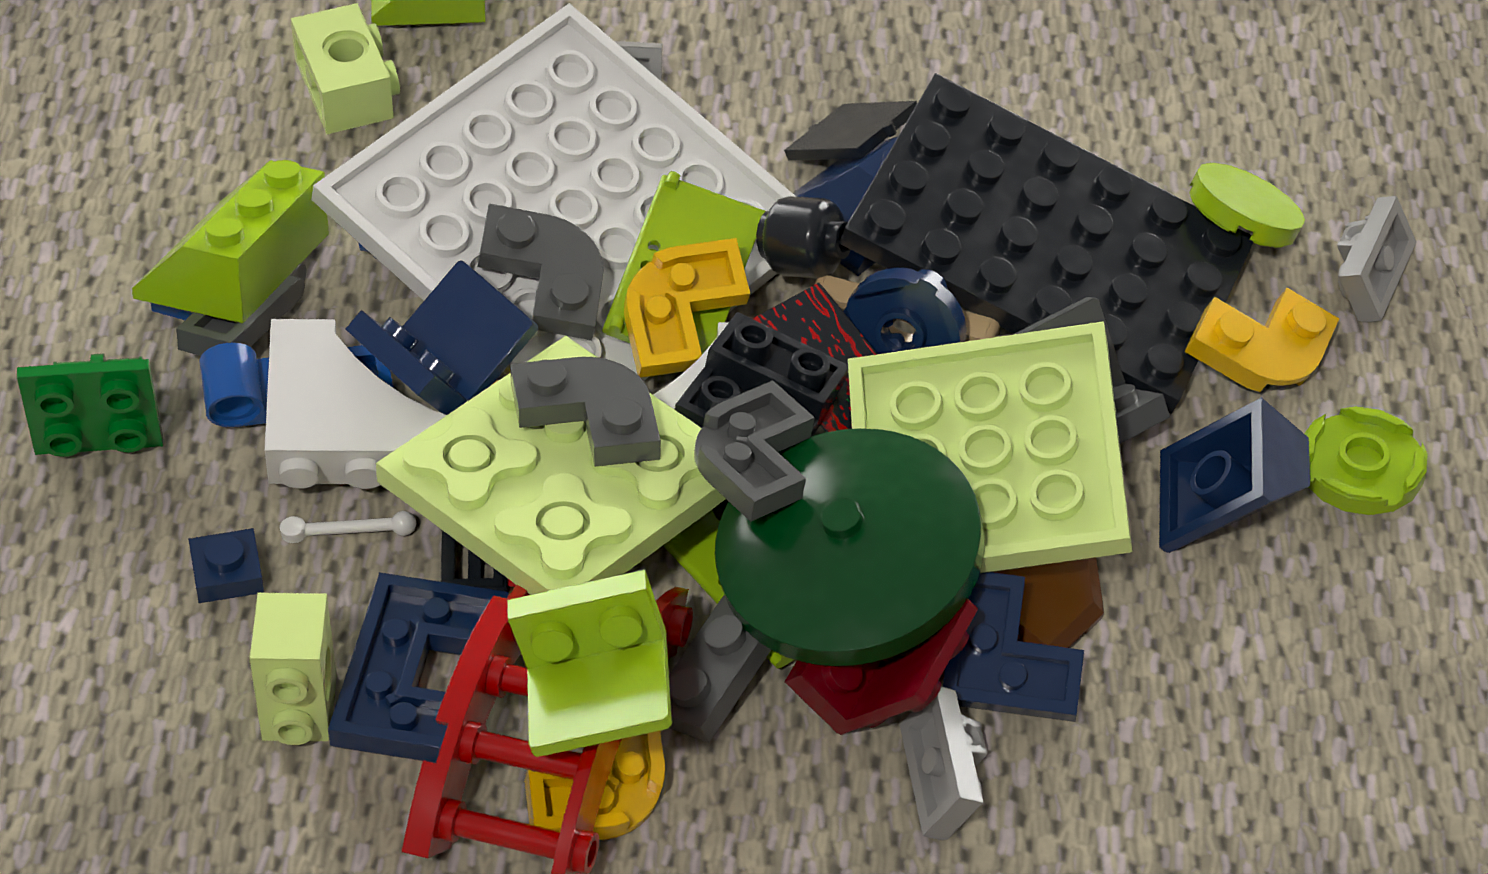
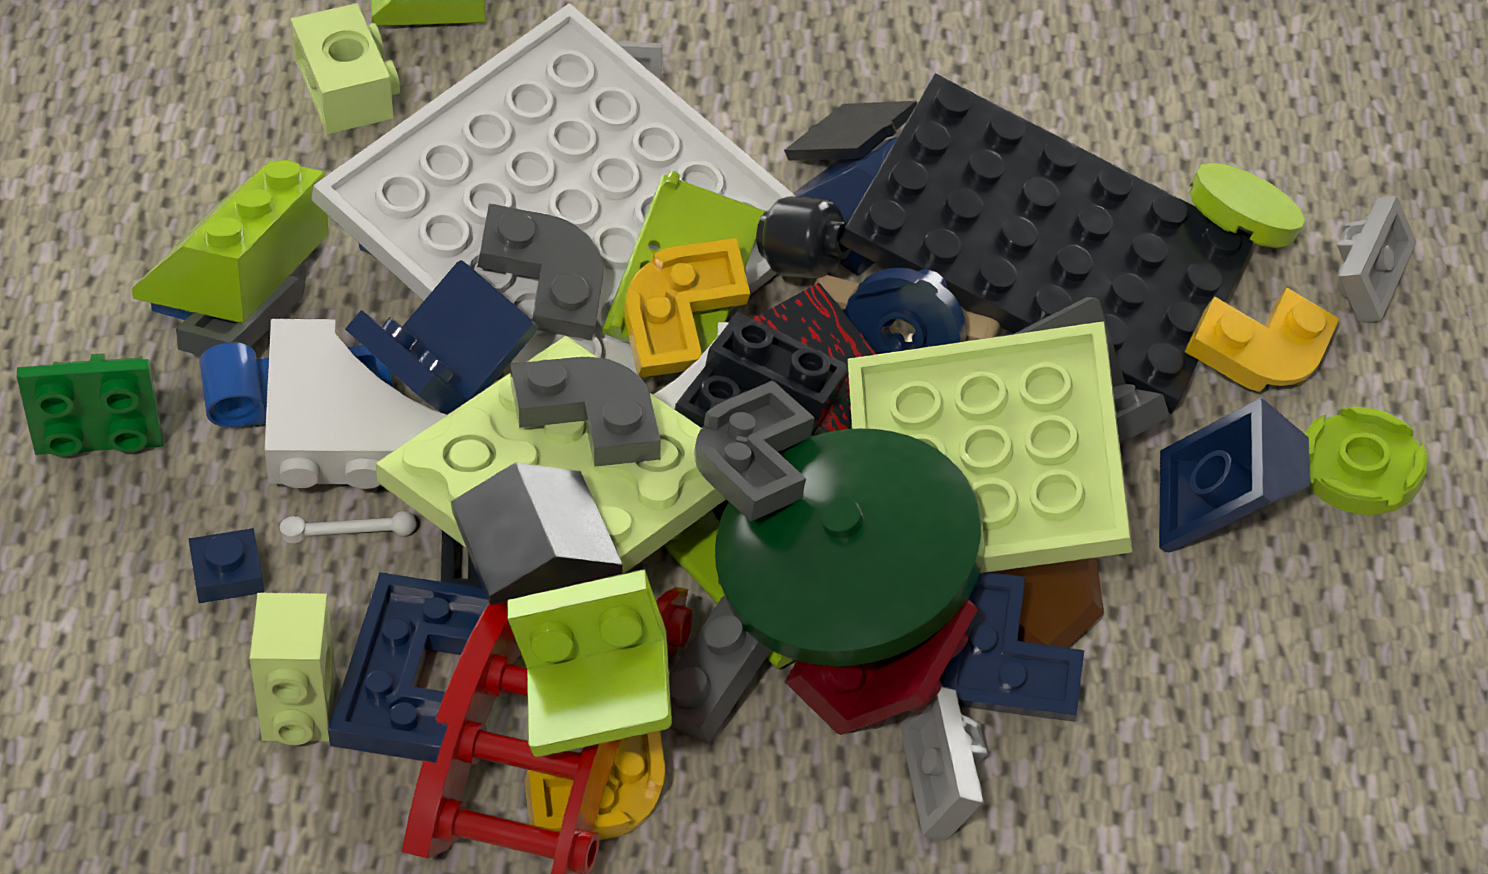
none -> slope [451,462,623,606]

